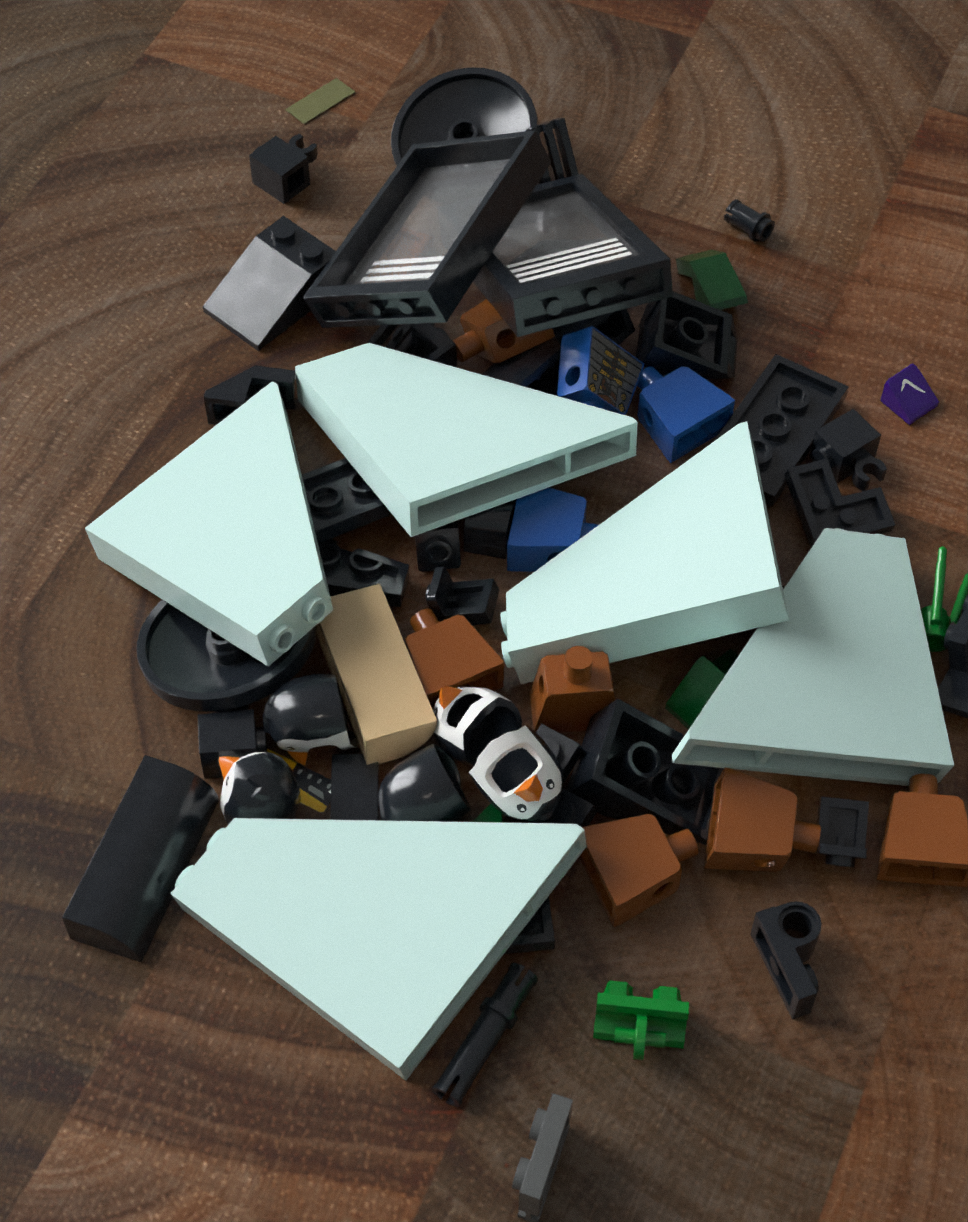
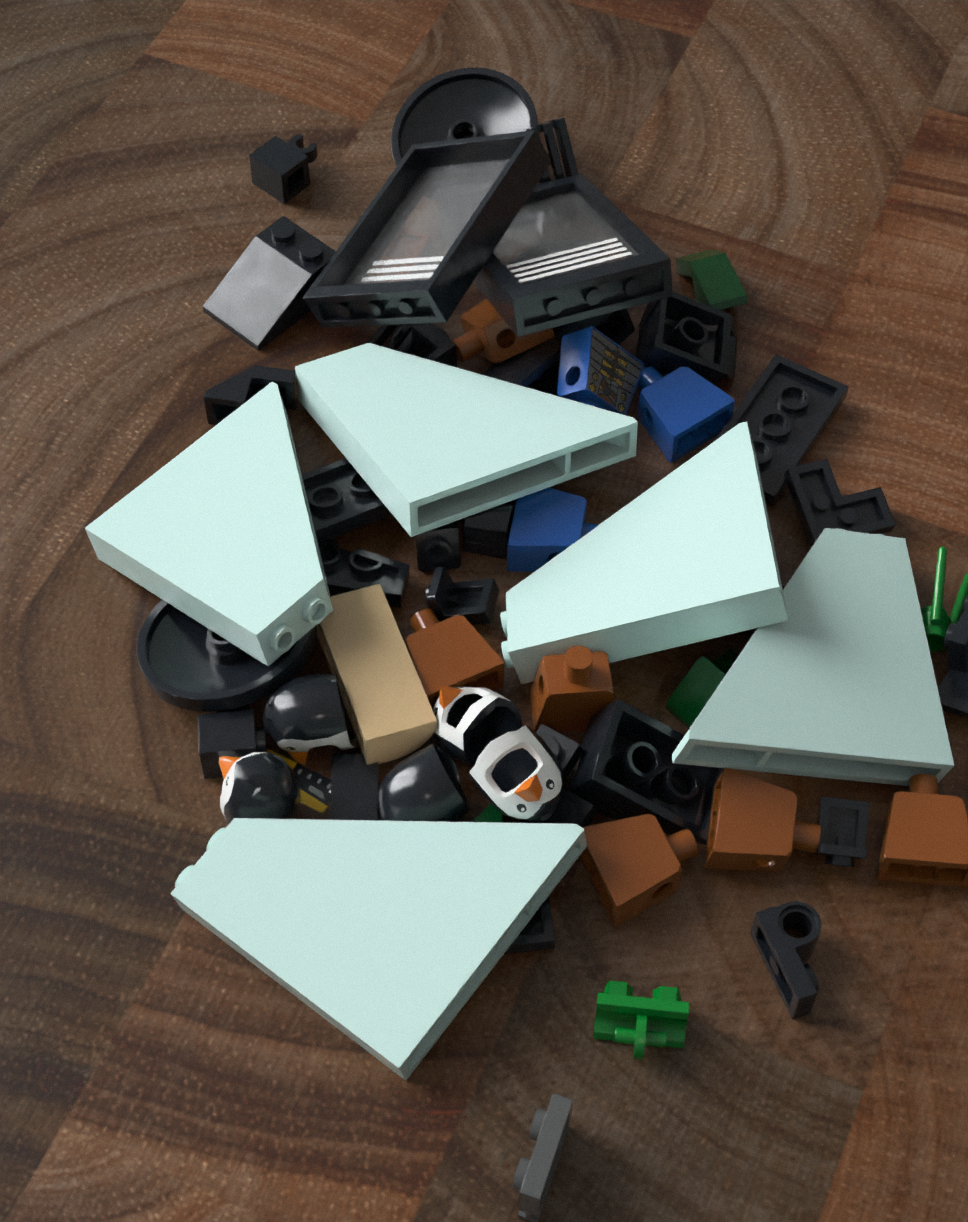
black brick [62,755,219,963] -> none
olive sticker [285,78,355,124] -> none
black pin [432,963,538,1107] -> none
black pin [724,199,775,242] -> none
black brick [810,409,887,491] -> none
dark purple slope [880,364,939,425] -> none

